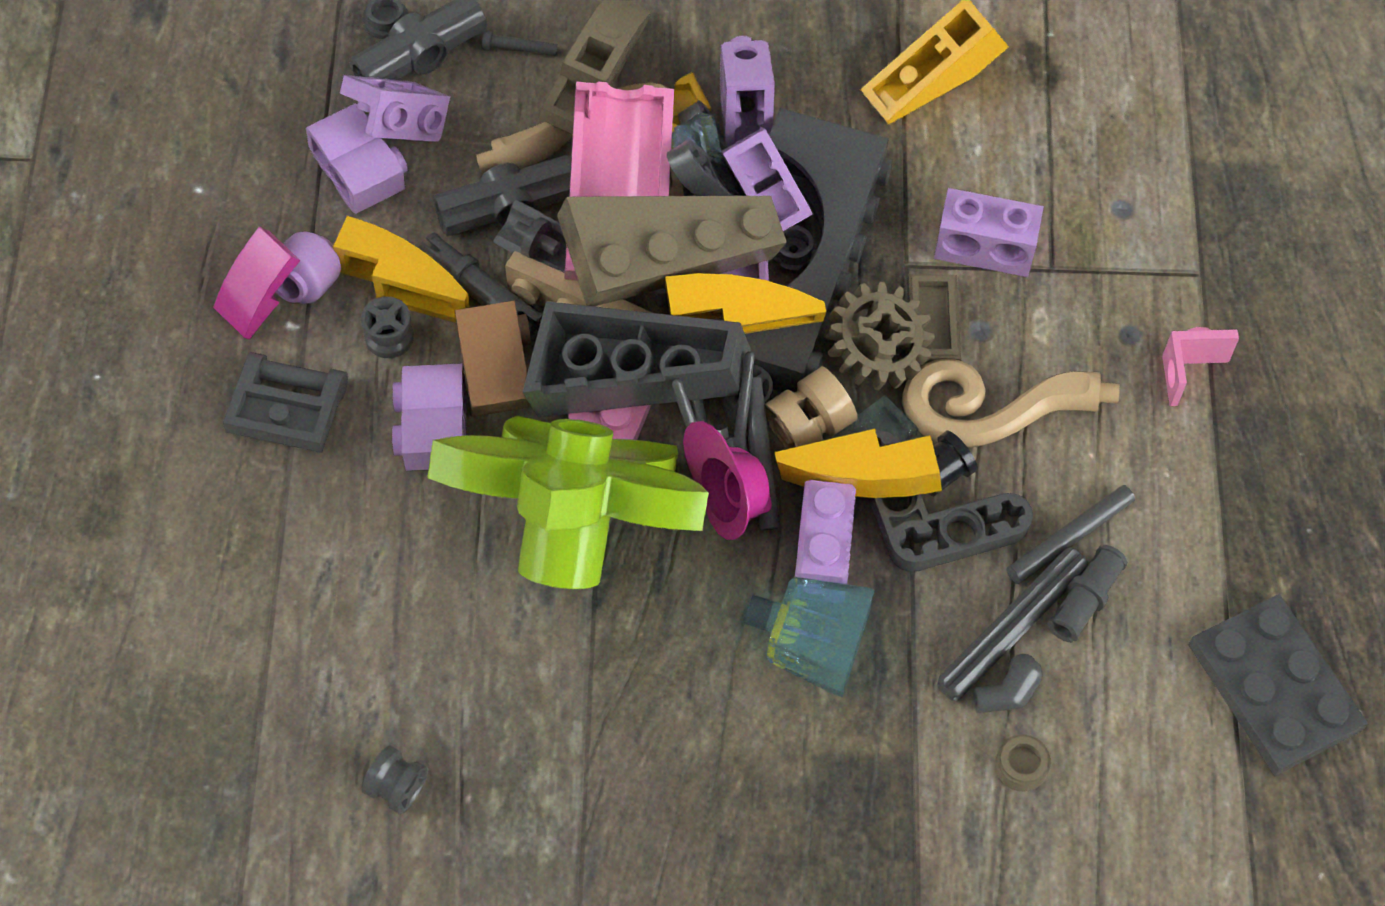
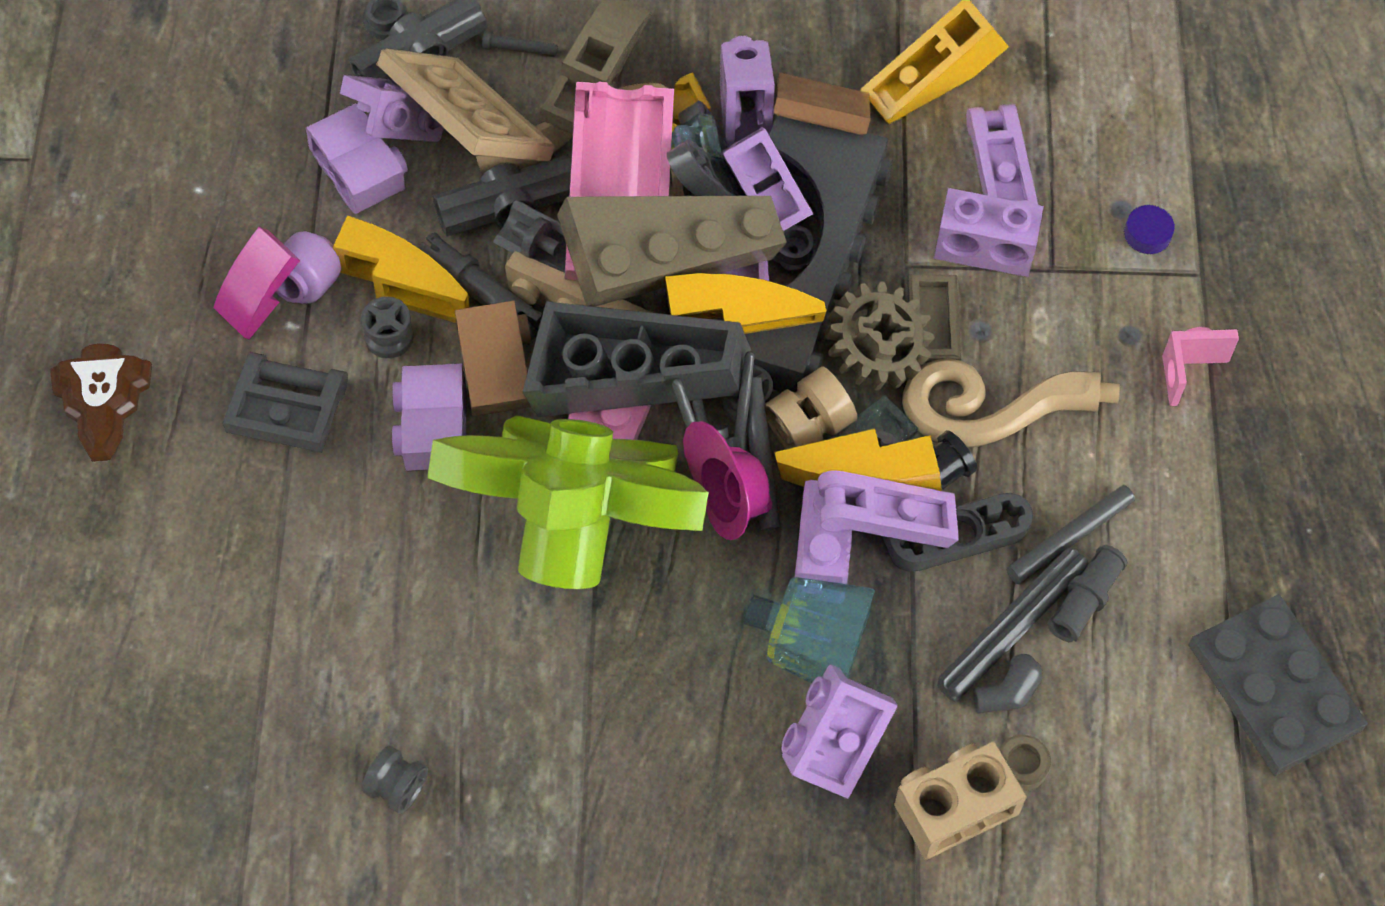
none -> reddish brown rock [50,343,152,462]
none -> tan tile [377,49,555,162]
none -> medium nougat tile [773,73,871,135]
none -> lavender bracket [782,664,898,799]
none -> lavender plate [818,470,959,548]
none -> tan brick [894,741,1027,861]
none -> lavender plate [966,104,1038,205]
none -> dark purple tile [1124,205,1175,254]

